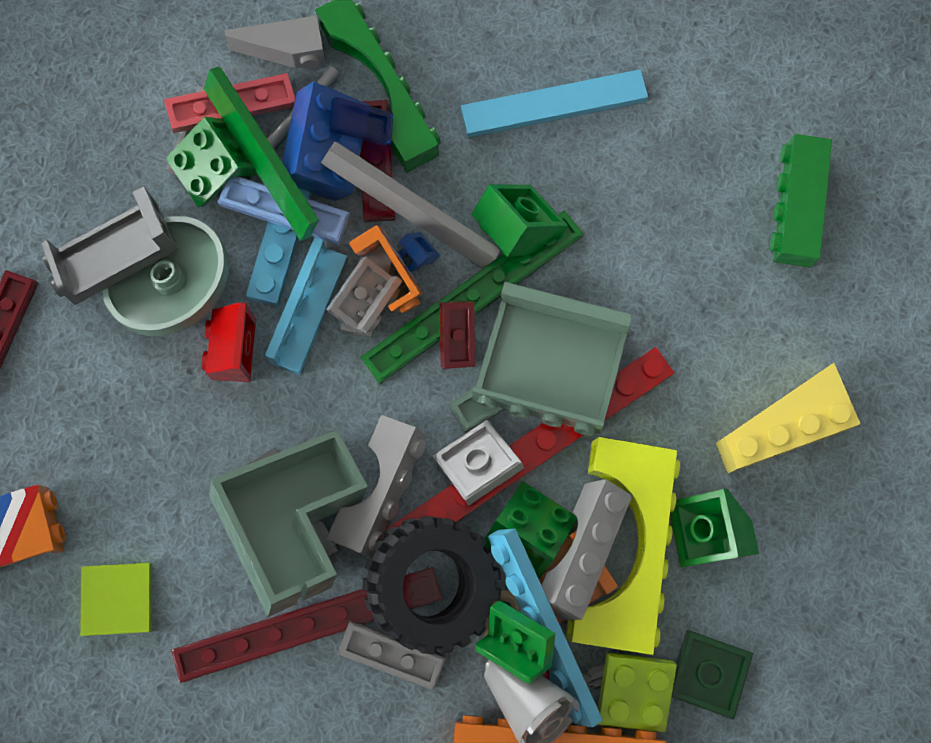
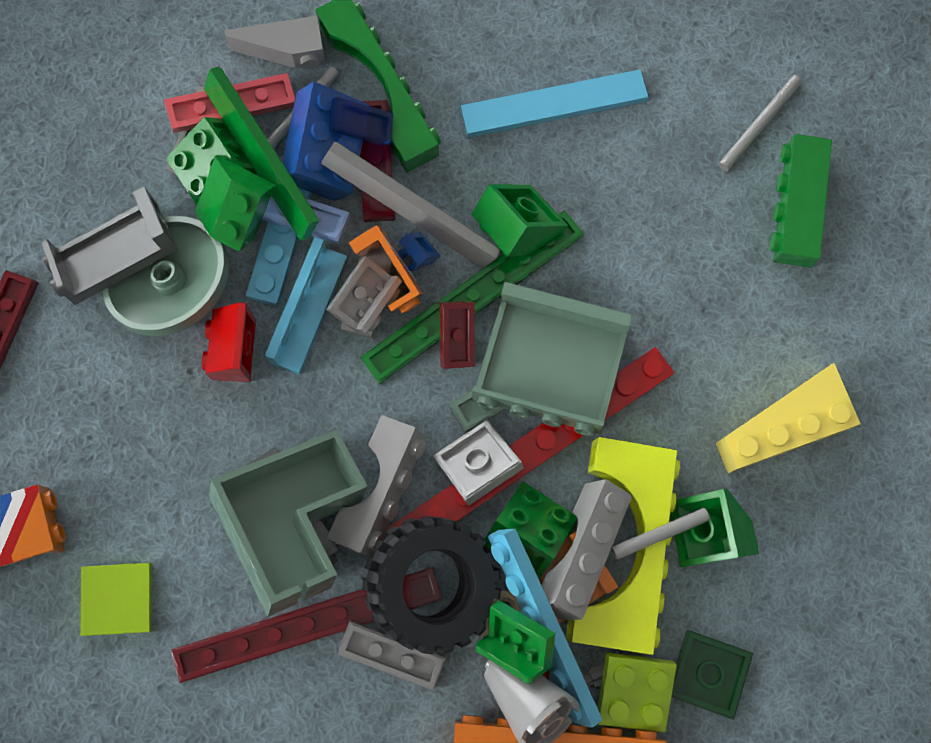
none -> green slope [195,155,275,252]
none -> light grey bar [611,508,710,560]
none -> light grey bar [718,75,802,172]

